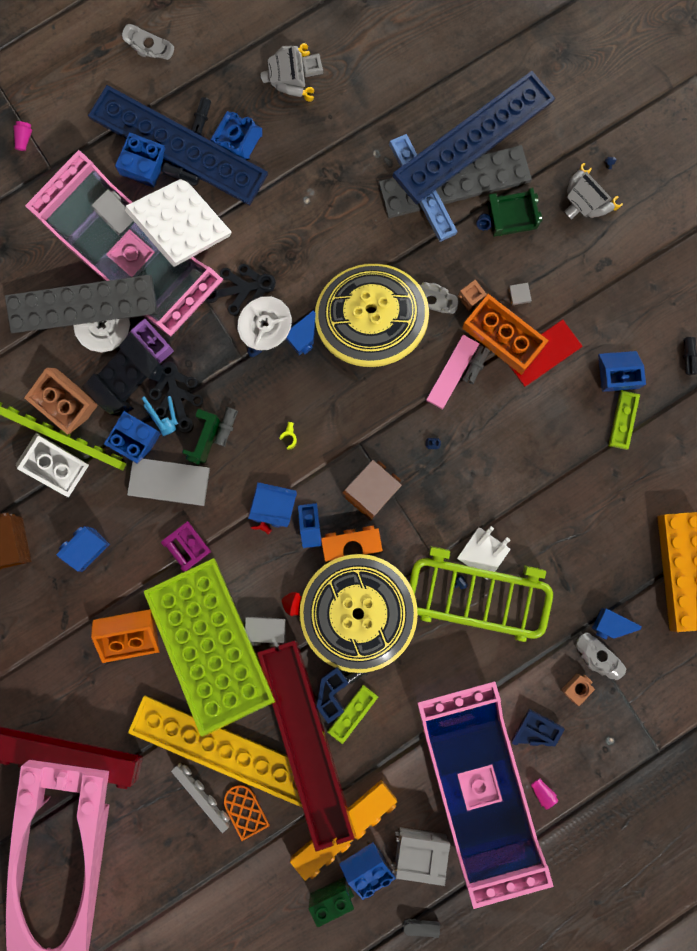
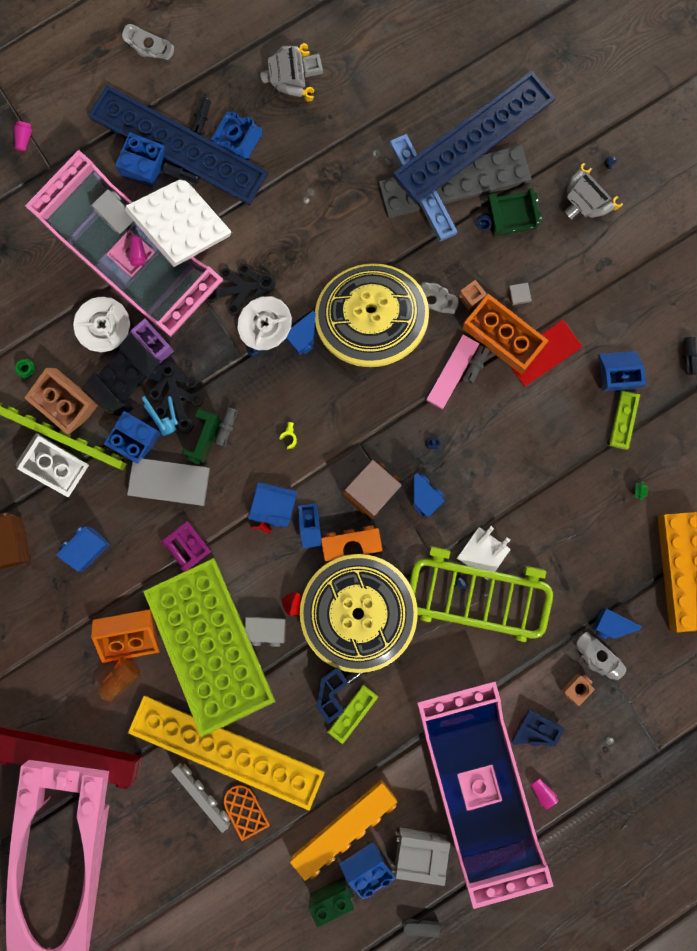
dark grey plate [5,275,158,333] -> none
dark red piece [257,641,356,852] -> none
none -> green plate [15,359,35,378]
none -> clear orange plant [97,657,141,702]
none -> dark pink cone [128,237,147,266]
none -> blue slope [412,473,445,519]
none -> green plate [635,481,648,501]

